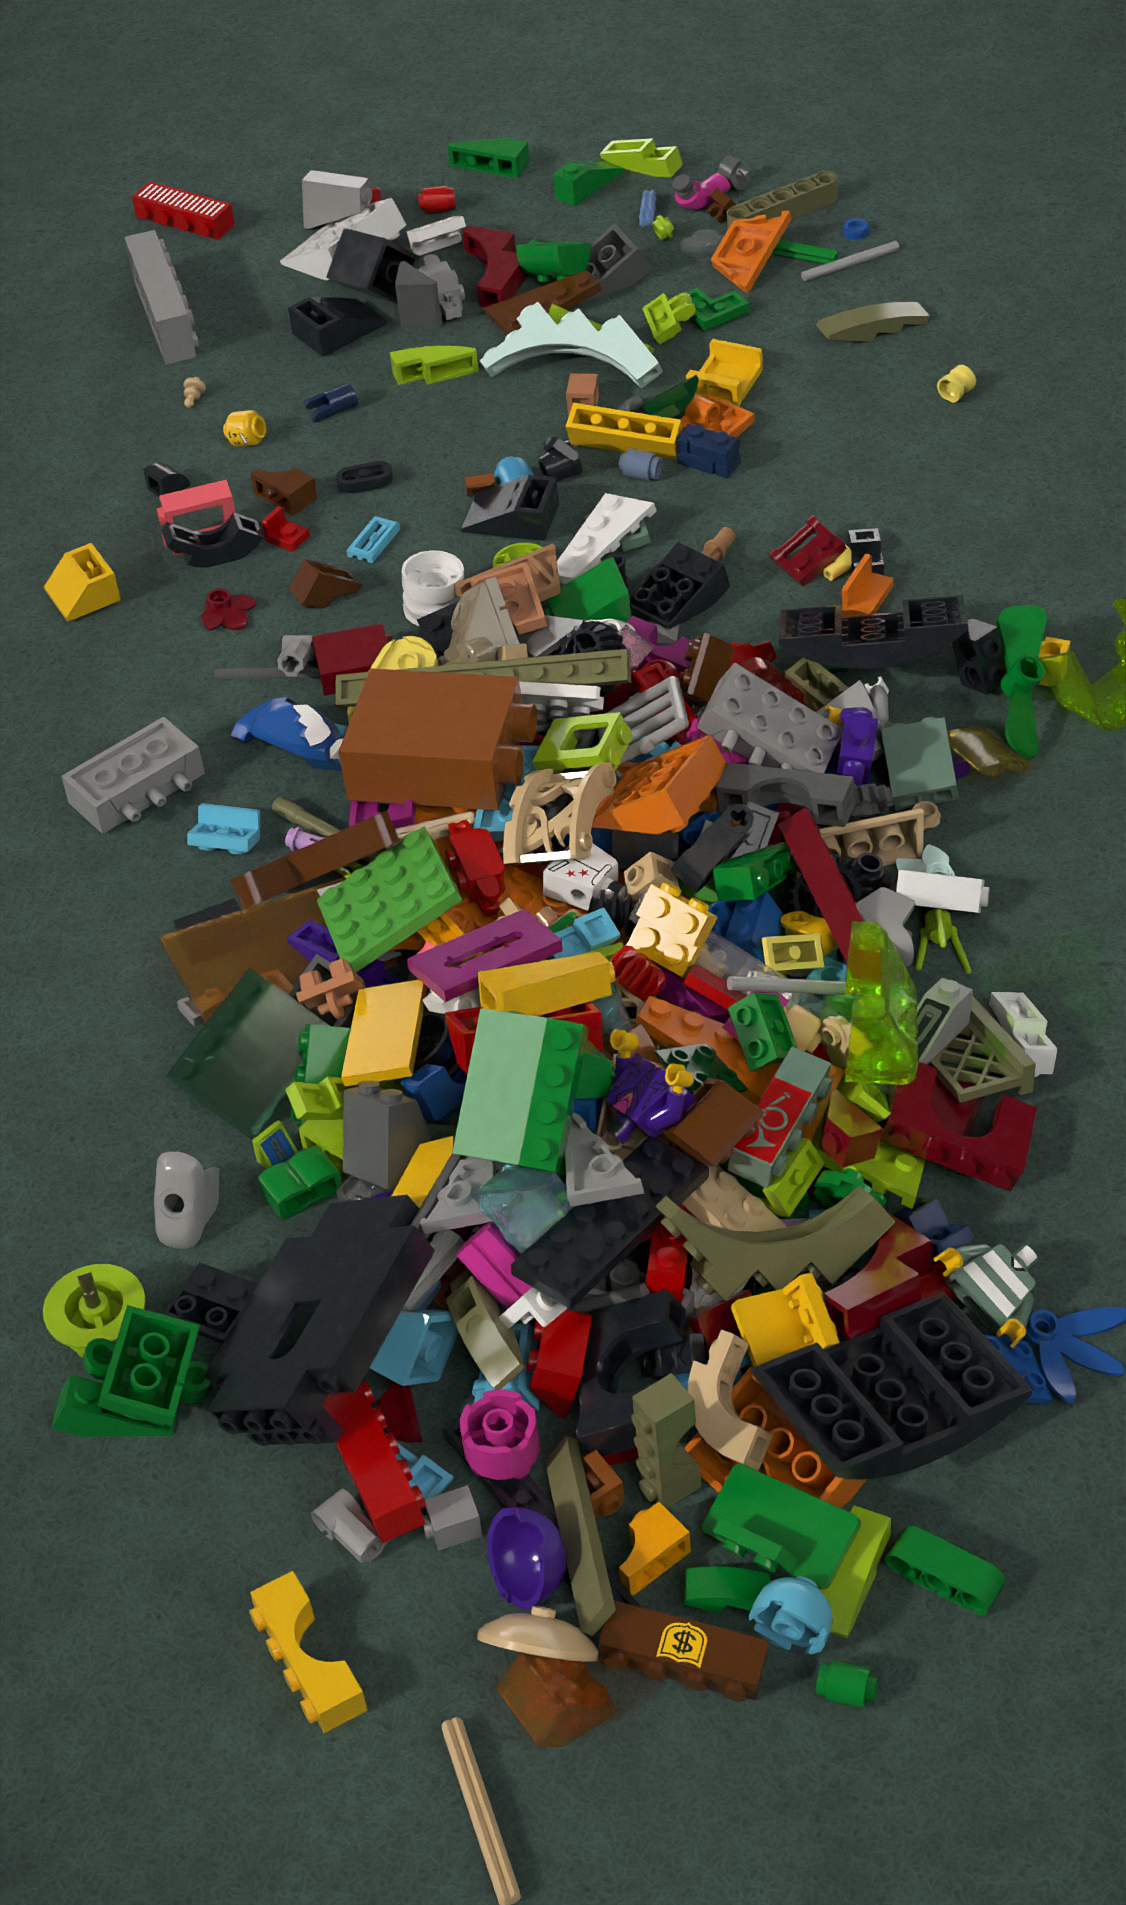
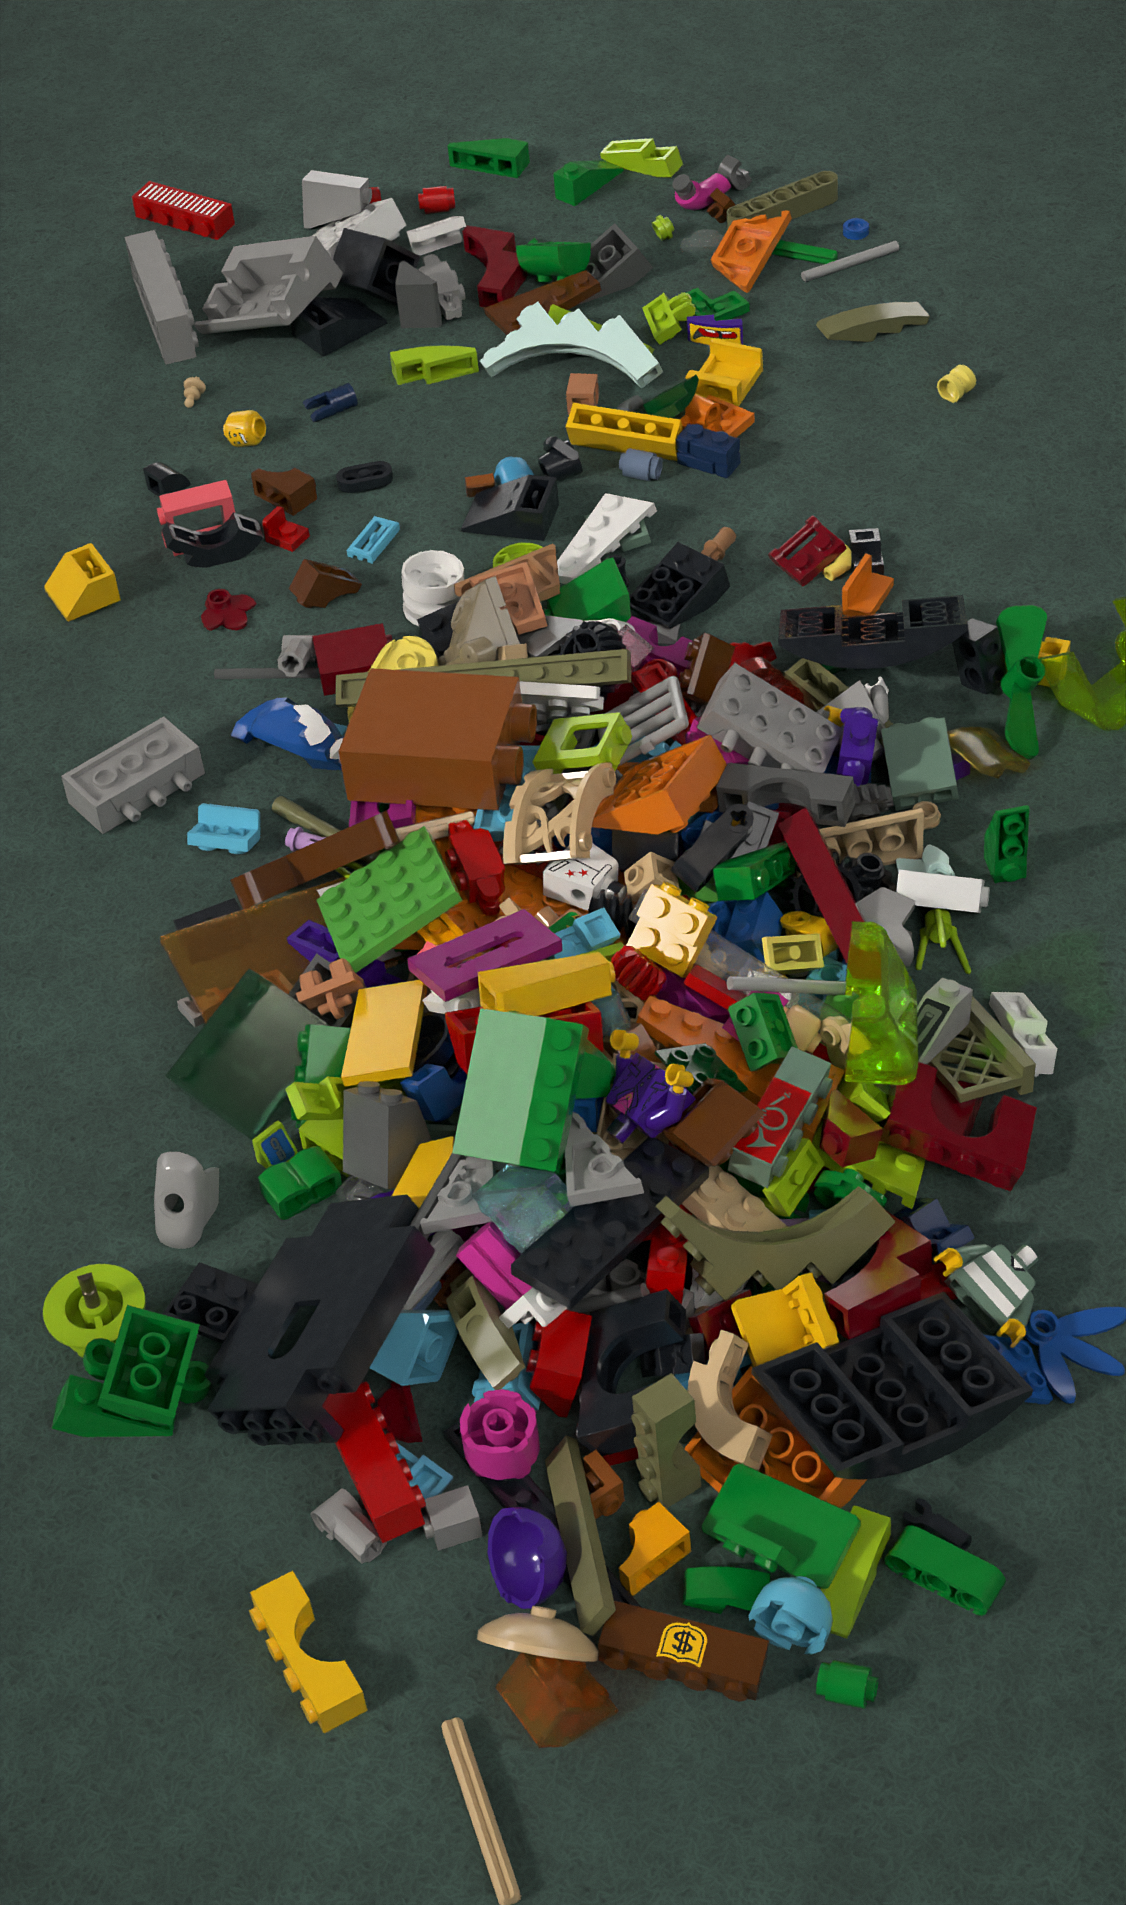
medium blue axle [639,190,657,227] -> none
none -> light grey panel [194,236,343,334]
none -> slope [687,315,743,346]
none -> black bar [903,1498,972,1551]
none -> green slope [984,805,1030,883]

